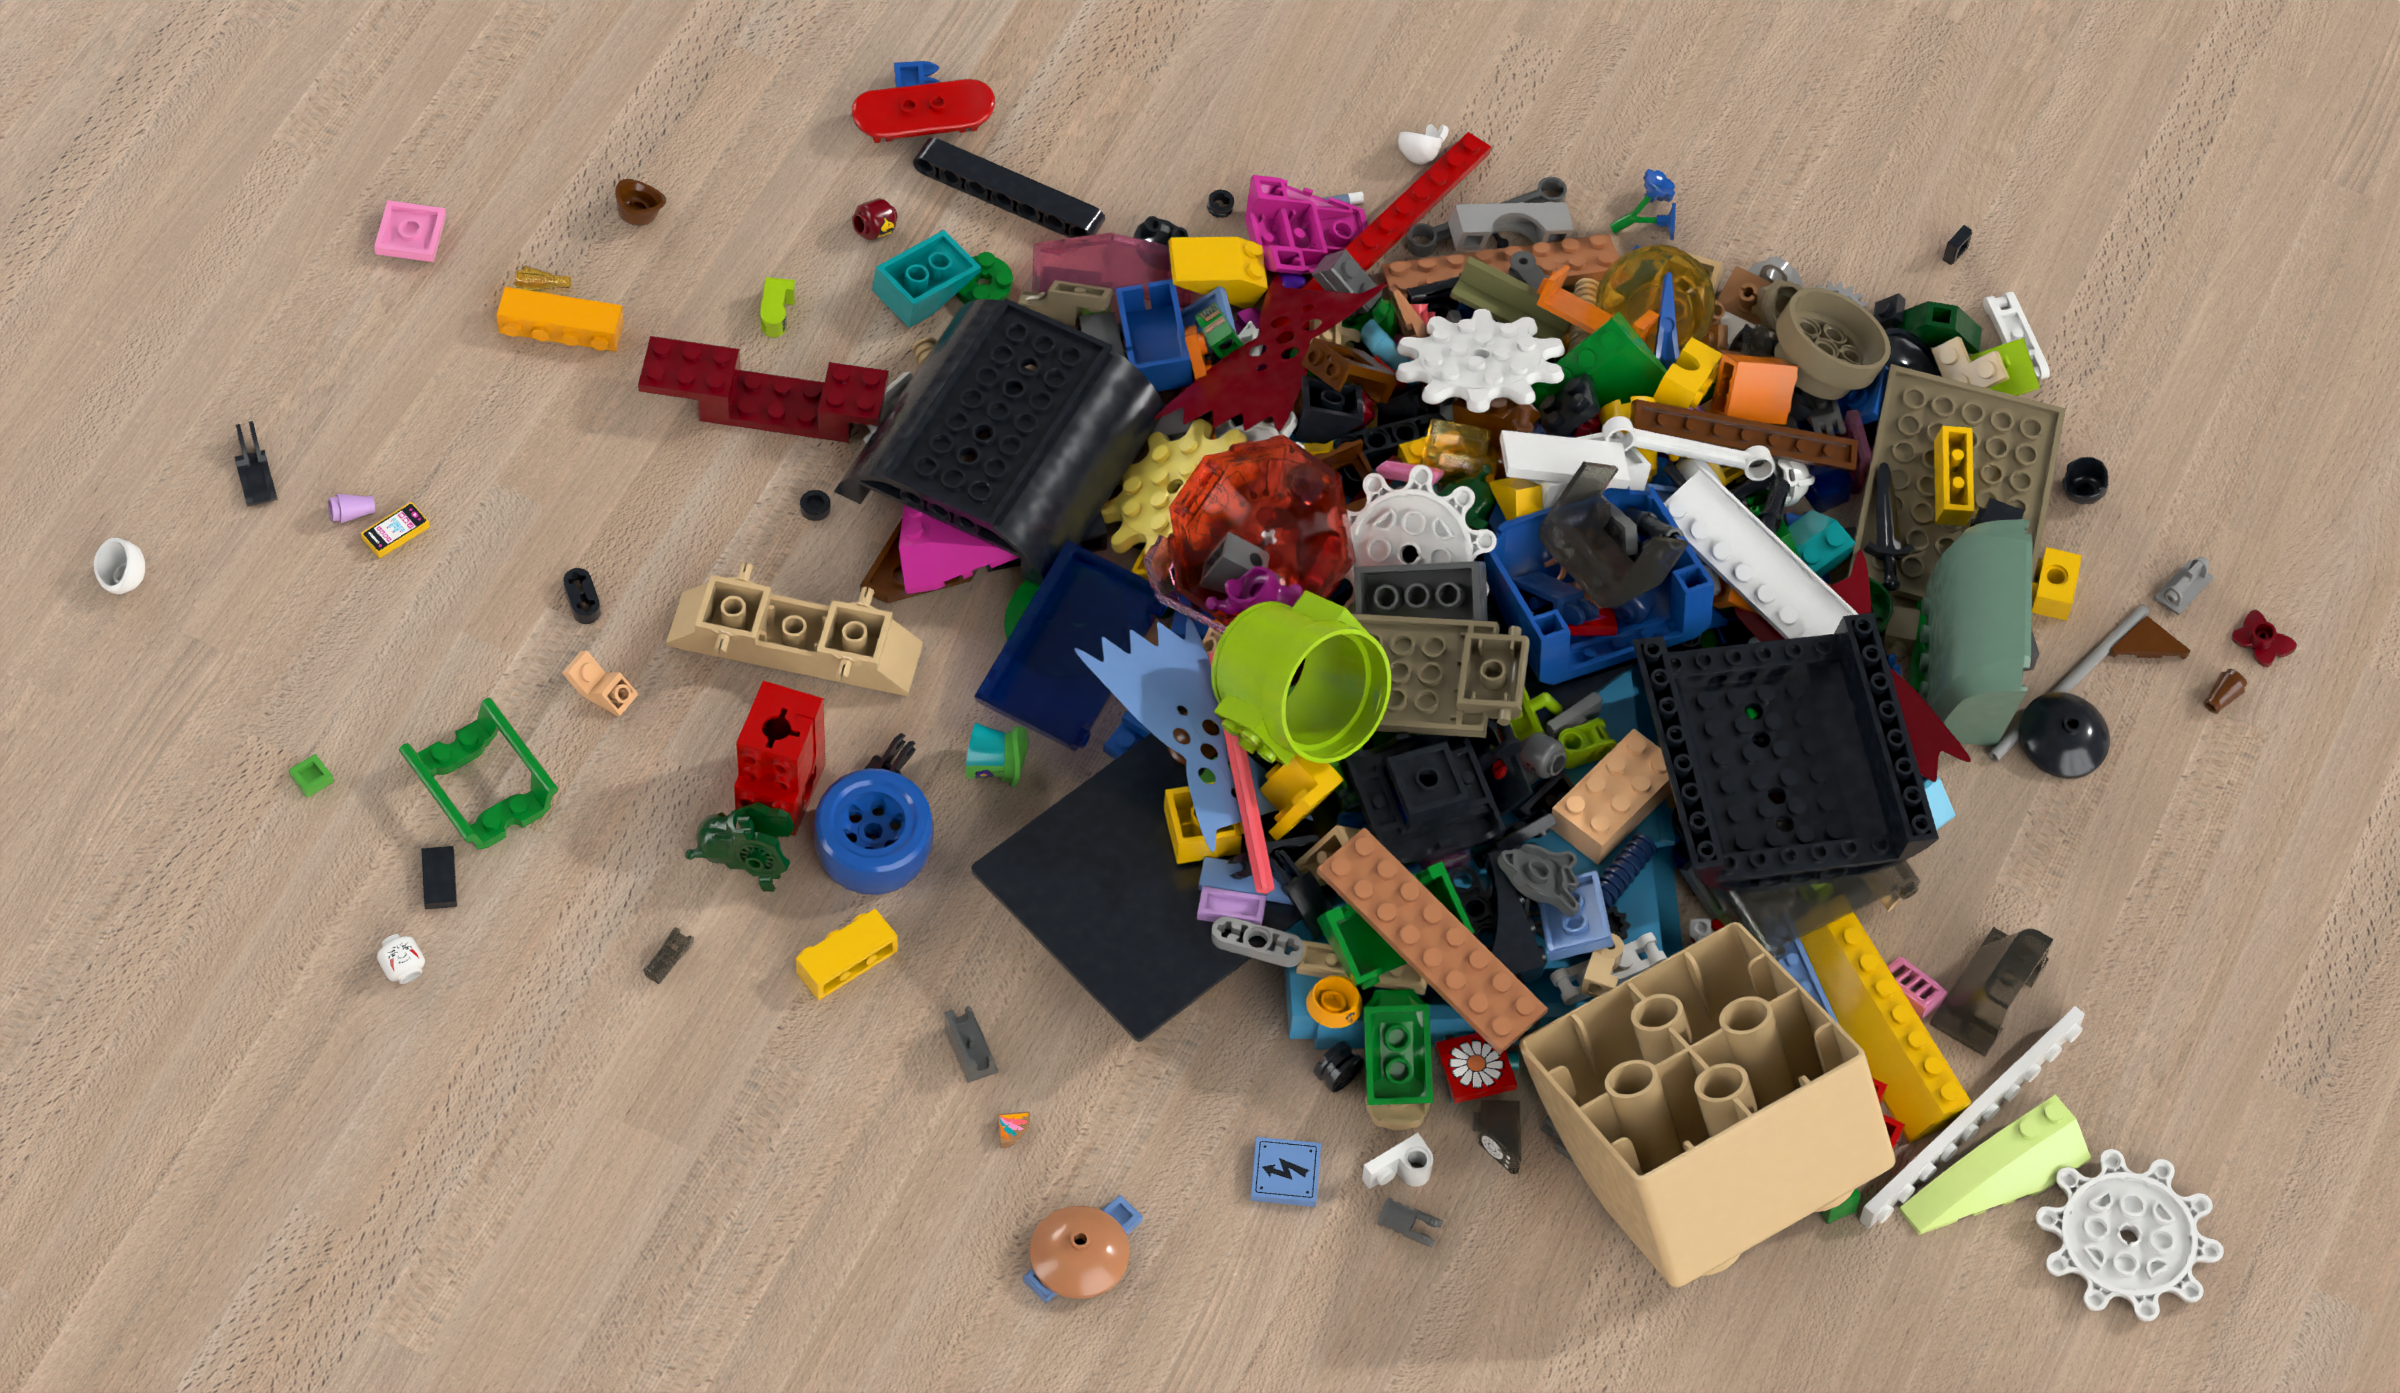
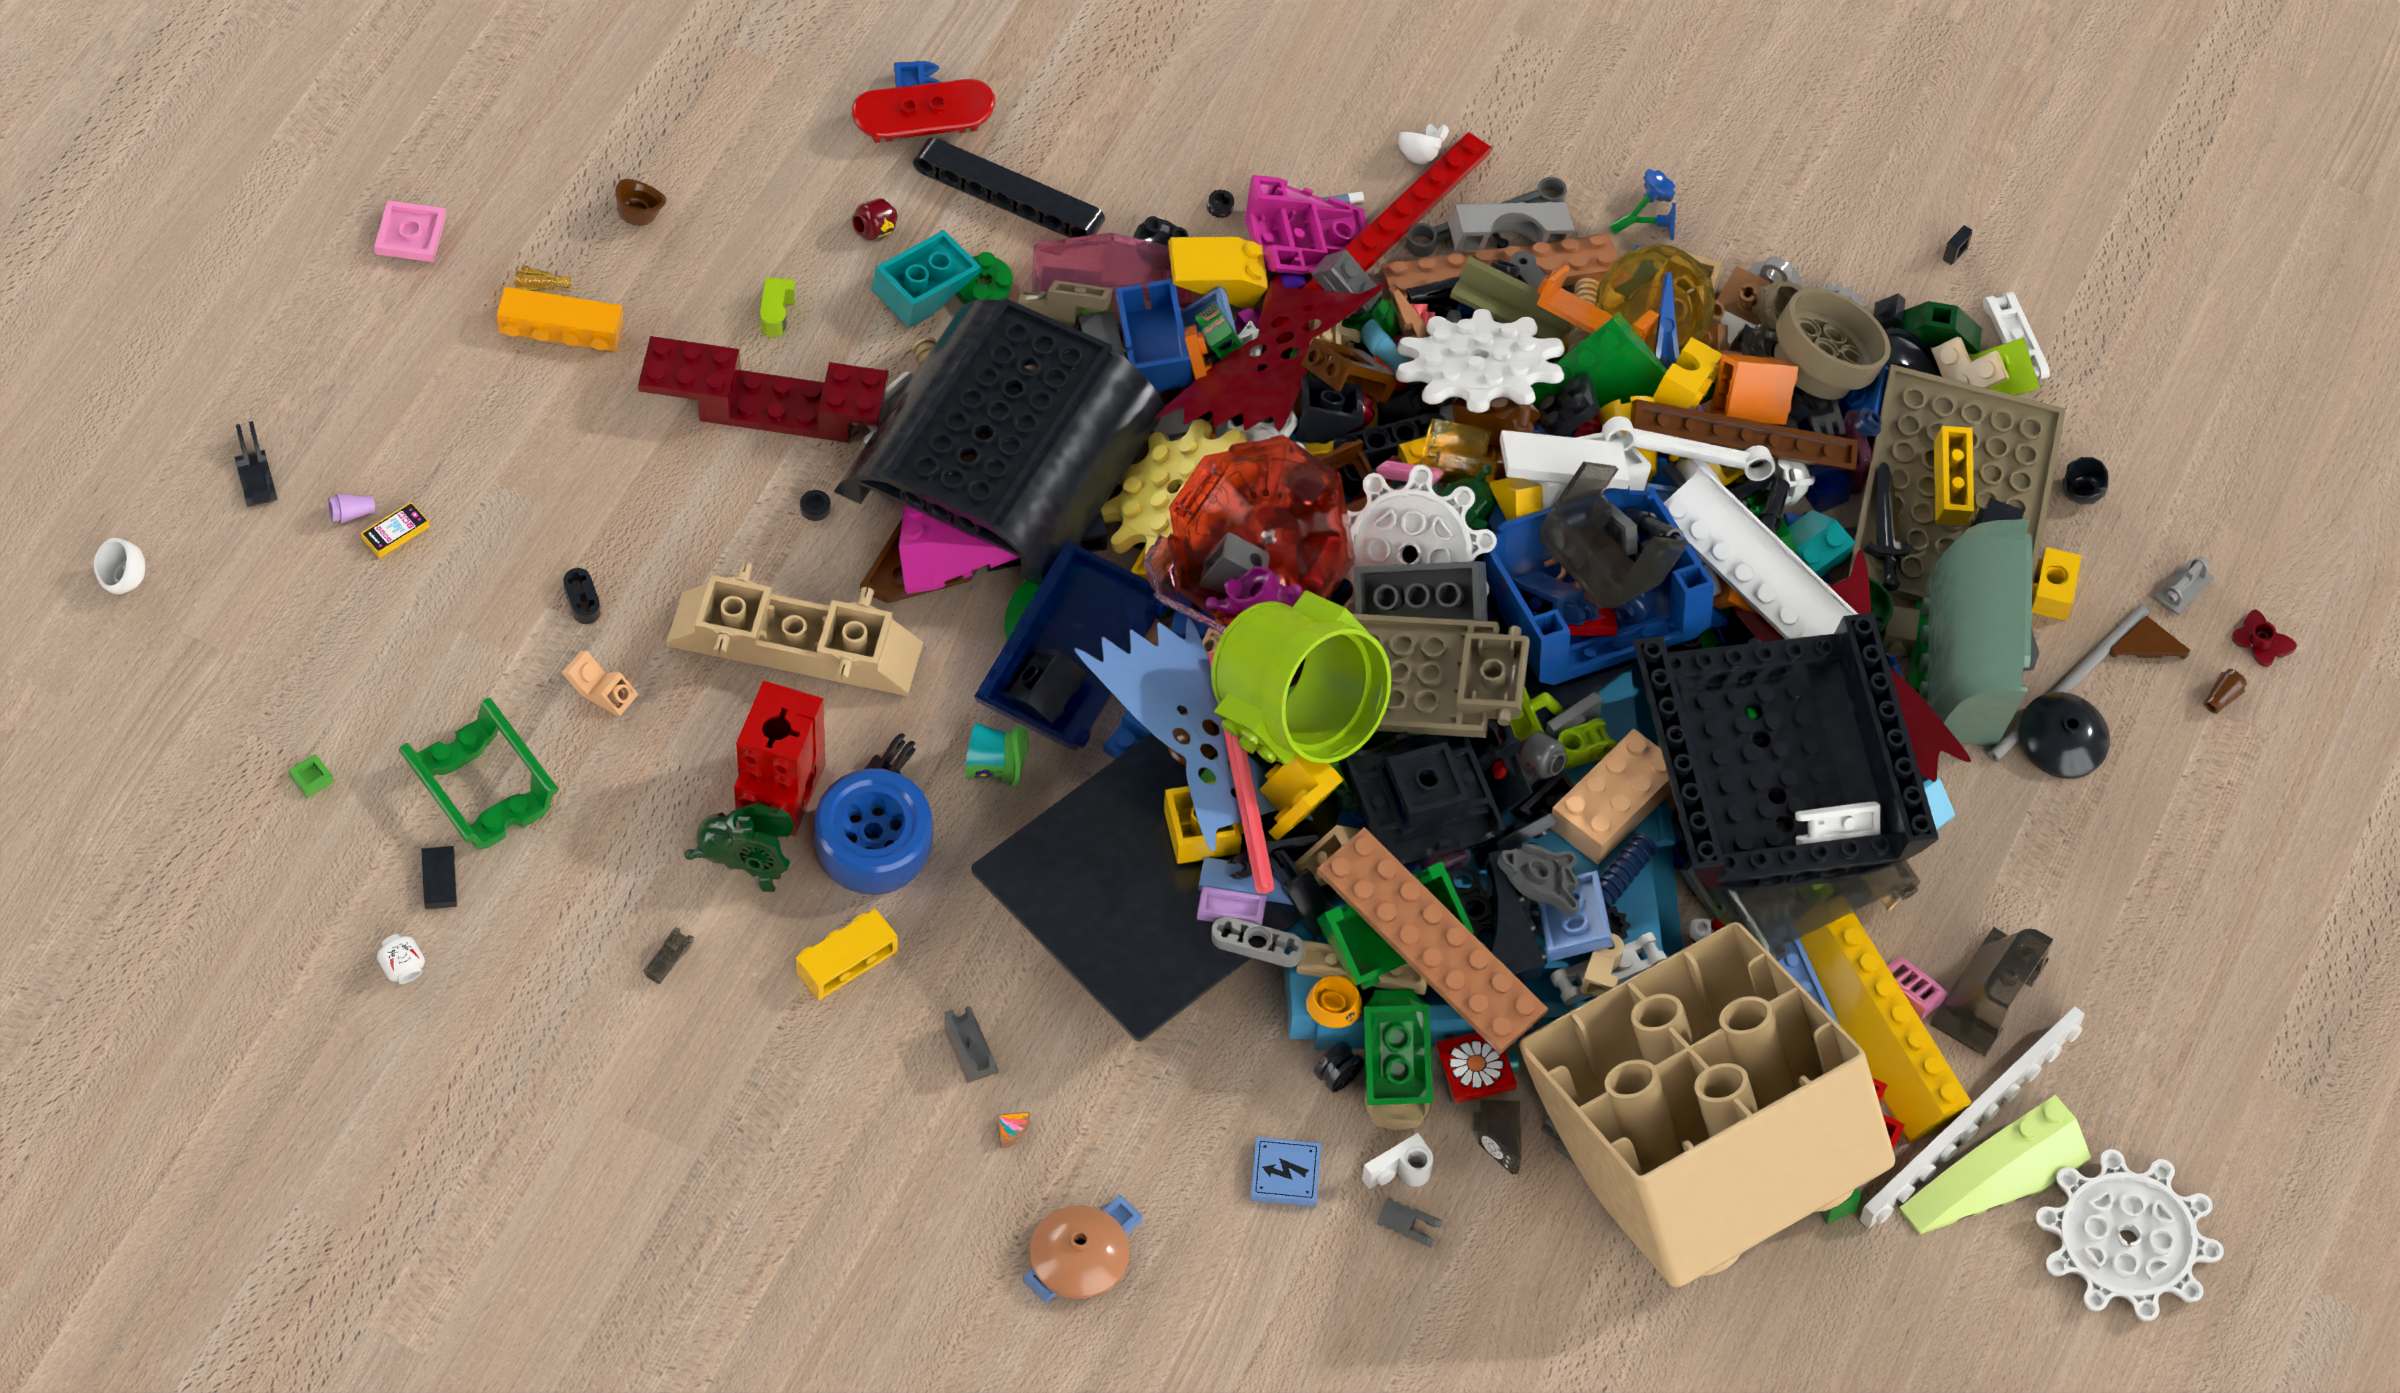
none -> black slope [997,645,1087,724]
none -> black tile [1490,260,1520,279]
none -> white hinge [1795,801,1881,845]
none -> dark blue plate [1854,408,1881,437]

